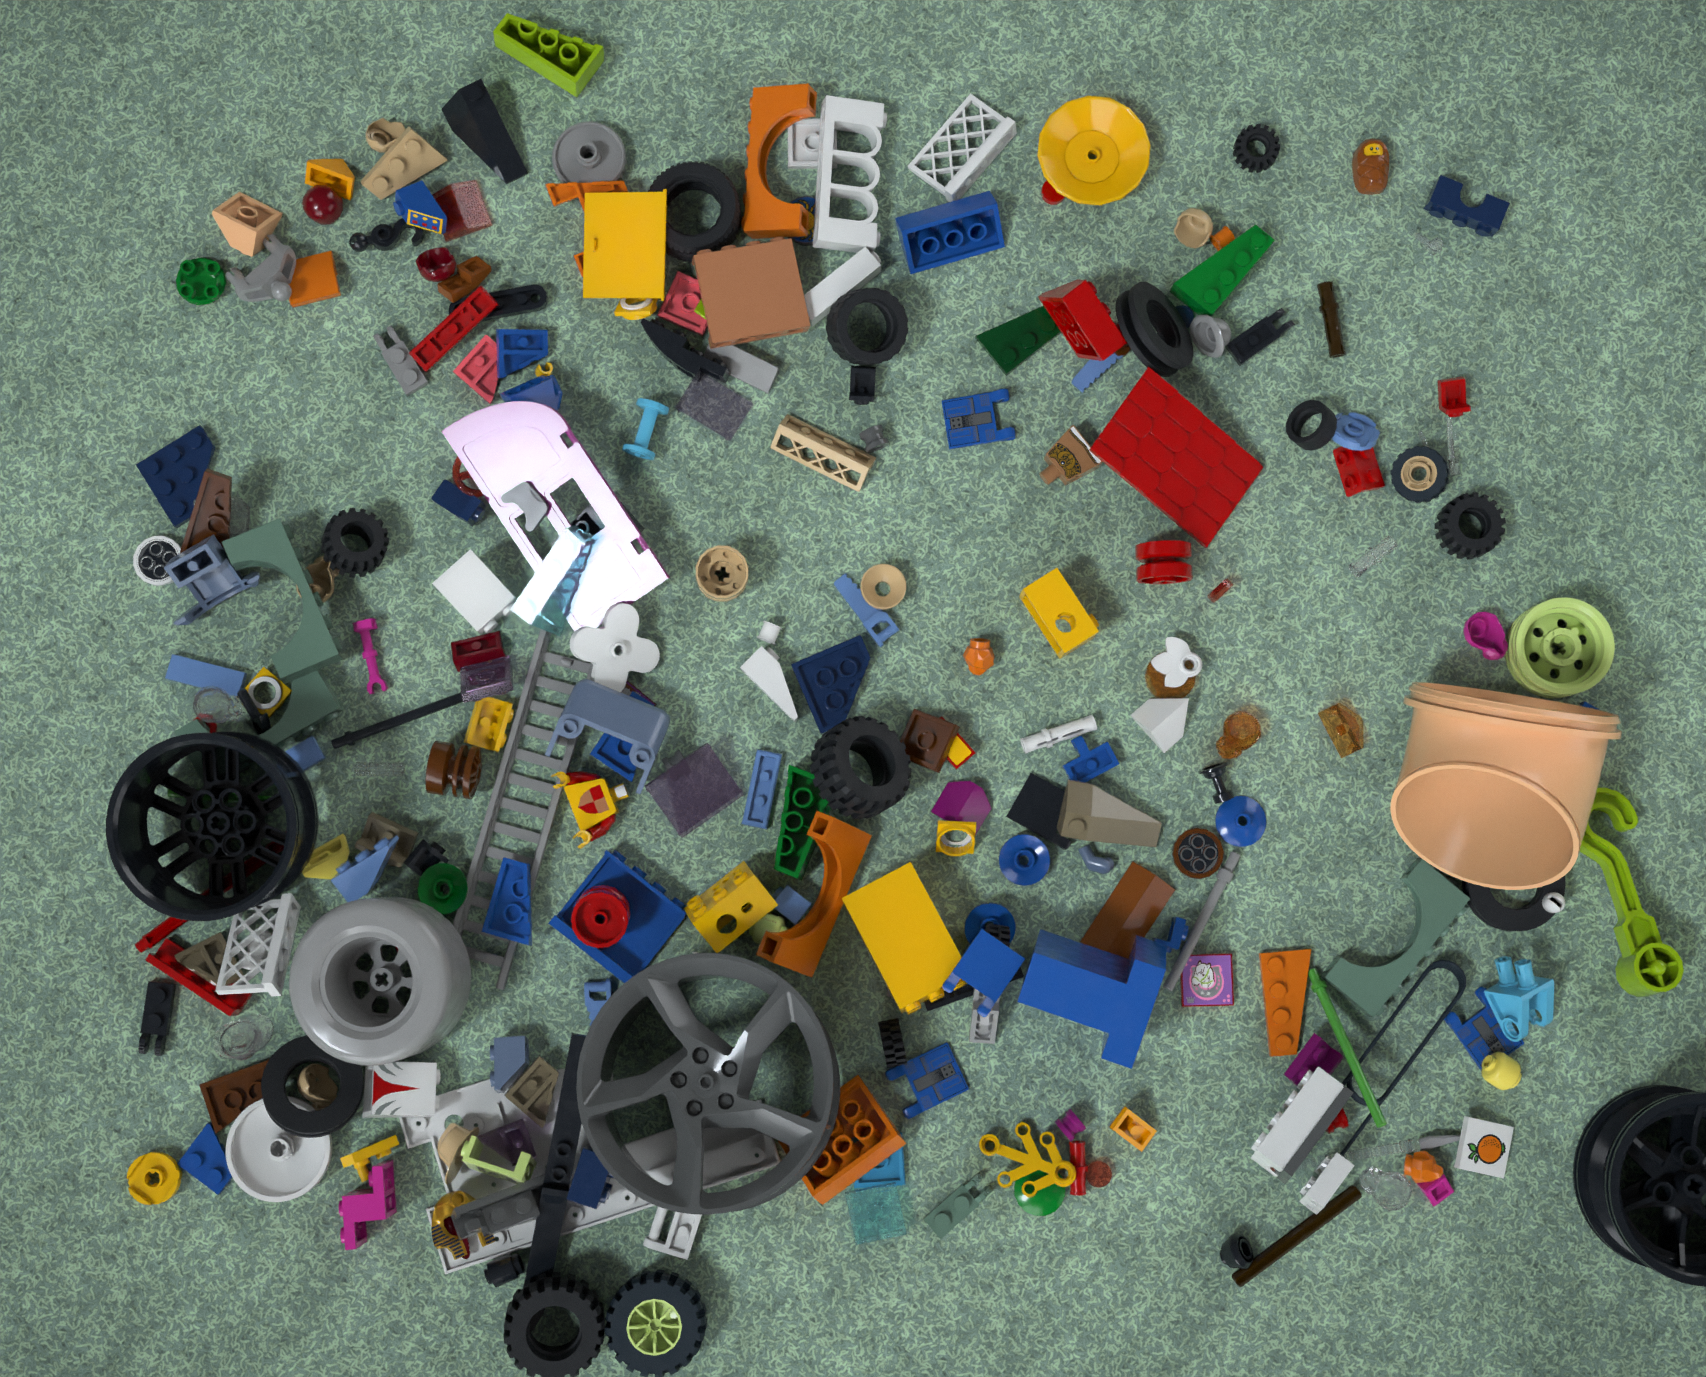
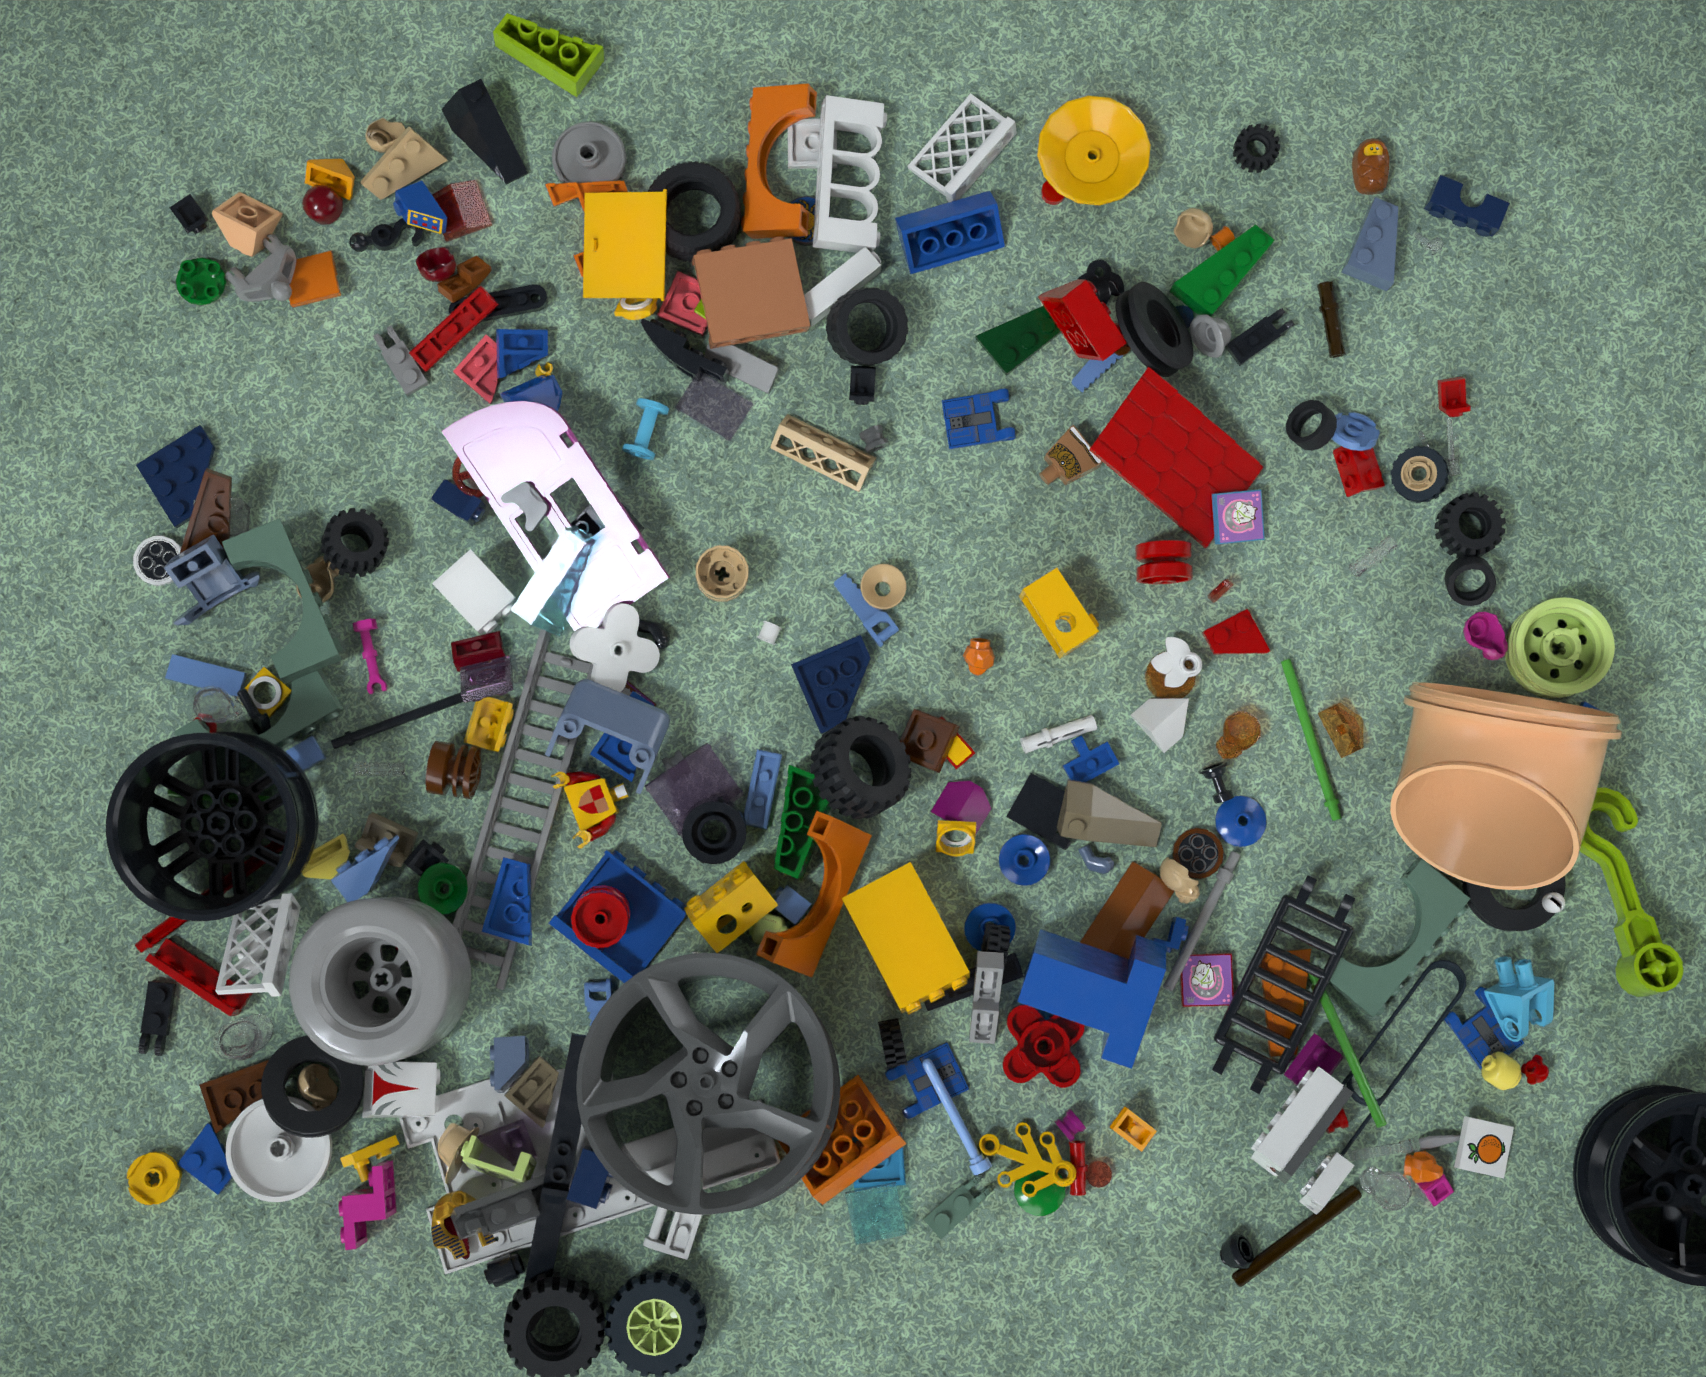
dark tan wing [174,932,244,986] -> none
white slope [740,646,798,722] -> none
blue flag [942,928,1025,1017] -> none
none -> black bracket [169,194,209,235]
none -> black arm [638,619,670,649]
none -> black piece [682,796,746,864]
none -> light blue piece [922,1059,992,1175]
none -> red plant [1002,1004,1085,1088]
none -> black plate [1078,260,1125,304]
none -> tan hair [1160,857,1200,904]
none -> red wing [1202,609,1270,655]
none -> tile [1212,490,1265,544]
none -> black bar [1212,875,1355,1094]
none -> bright green bar [1281,659,1342,821]
none -> sand blue wedge [1341,197,1398,291]
none -> black tyre [1444,555,1496,606]
none -> red plate [1521,1055,1549,1085]

